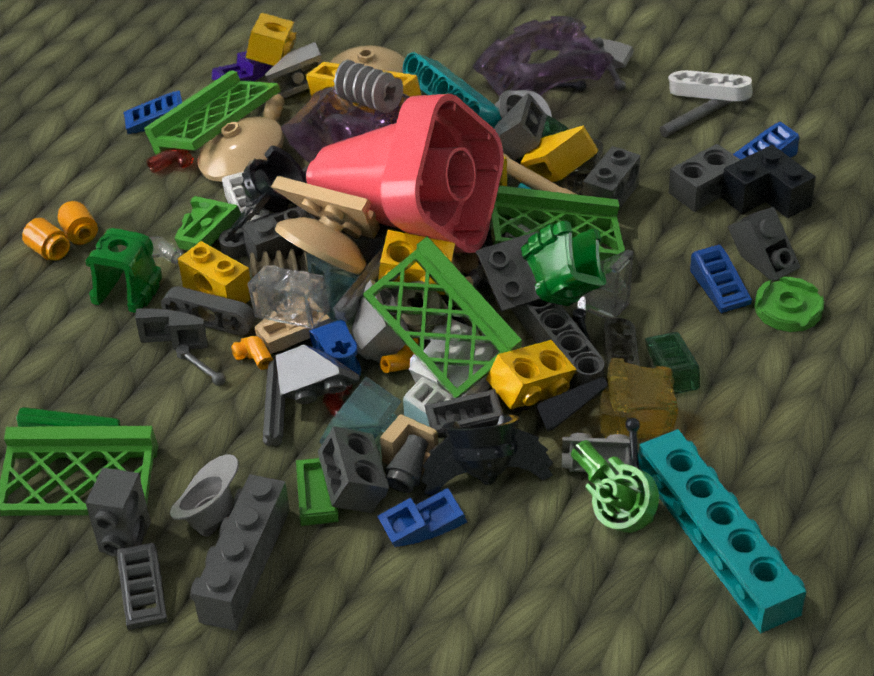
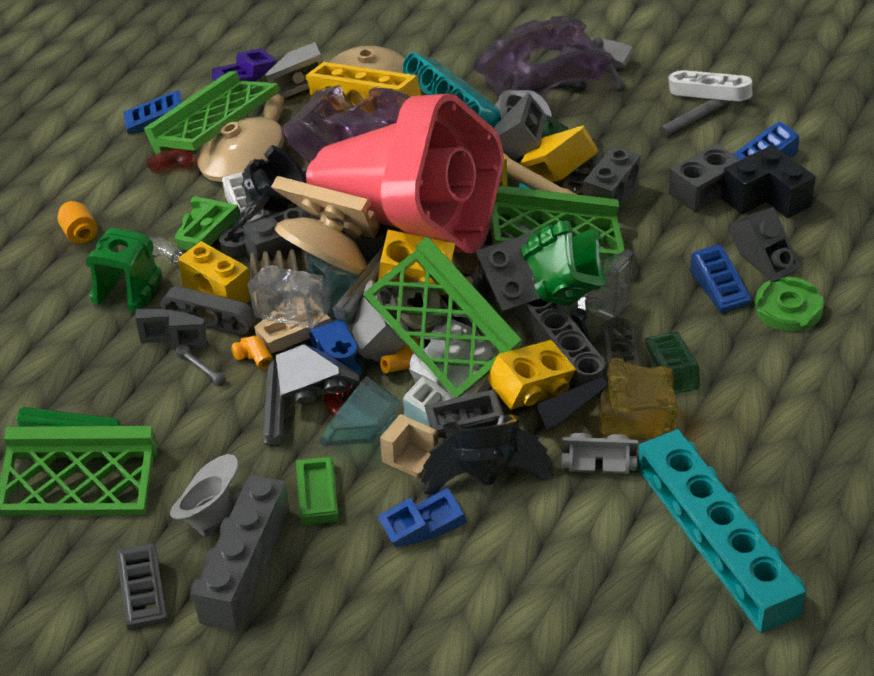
light orange brick [22,218,70,261] -> none
dark grey brick [85,467,151,556] -> none
yellow brick [245,13,297,66] -> none
dark grey brick [318,426,389,513] -> none
light grey piece [334,60,403,113] -> none
dark grey cone [385,435,428,493] -> none
bright green pin [571,440,659,533] -> none
black hinge [625,417,640,469] -> none

